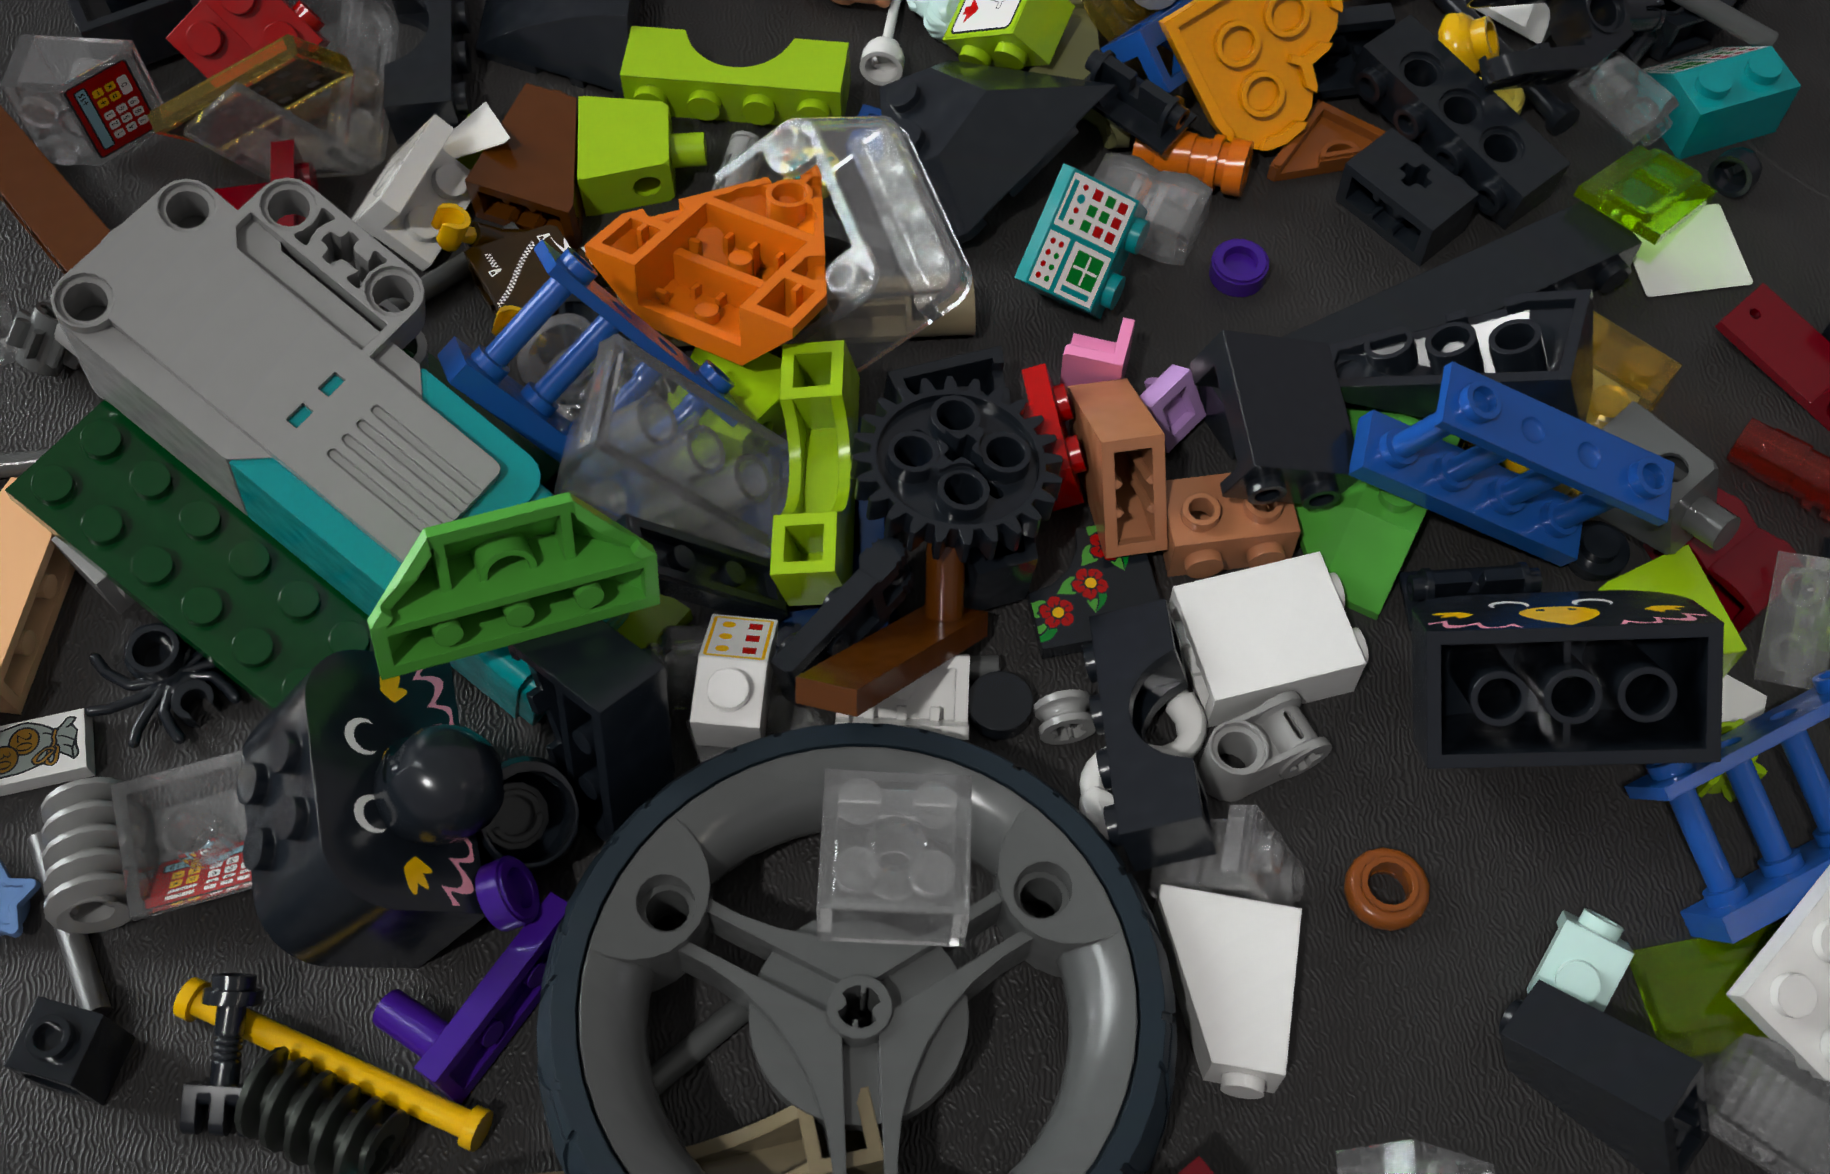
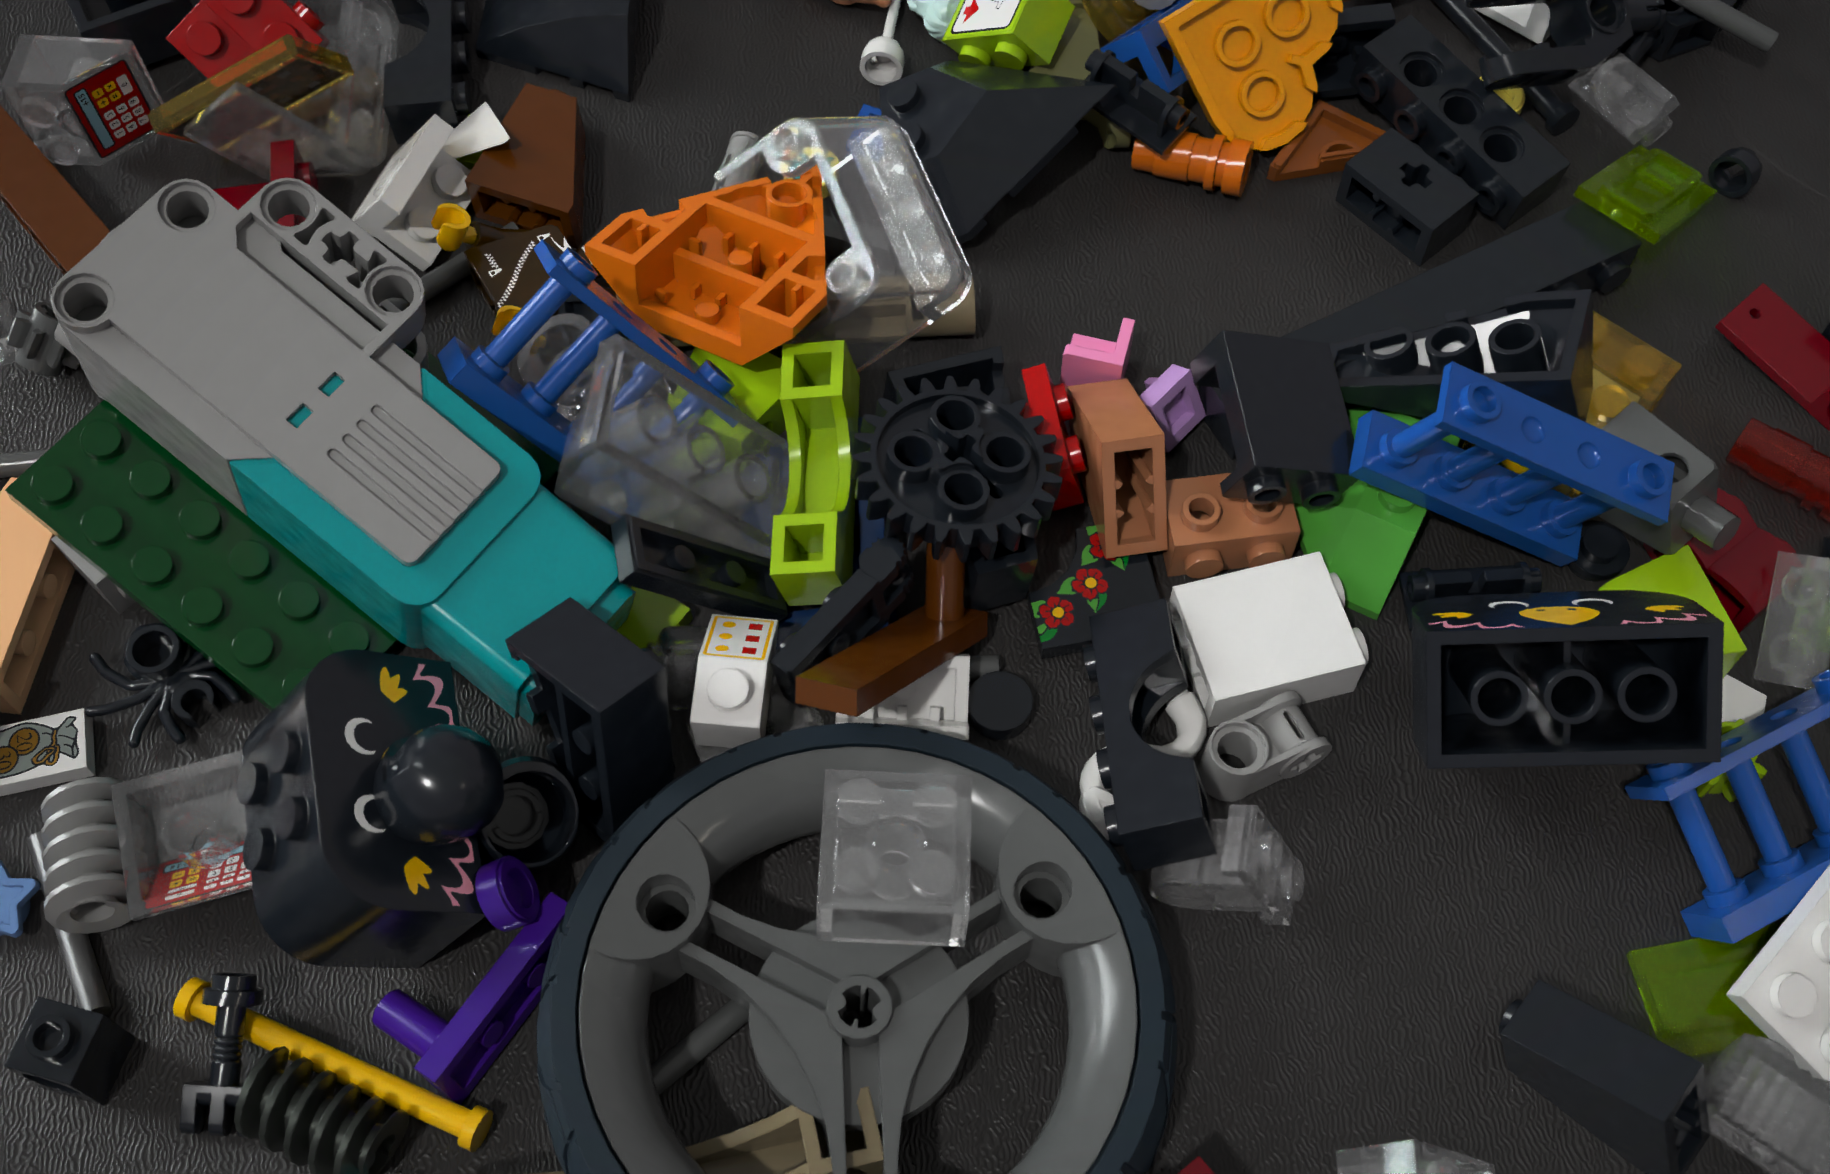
bright green wedge [367,492,660,680] -> none
lime torso [577,96,707,216] -> none
lime arch [620,26,851,131] -> none
slope [1014,163,1150,319] -> none
light grey bush [1034,689,1096,745] -> none
clear brick [1094,153,1213,265] -> none
white slope [1153,884,1302,1099] -> none
dark purple tile [1209,239,1269,297] -> none
dark orange piece [1344,847,1430,931] -> none
yellow animal [1438,13,1499,74] -> none
light aqua bracket [1526,908,1634,1012] -> none
white sticker [1619,204,1753,297] -> none
teal slope [1624,46,1801,160] -> none

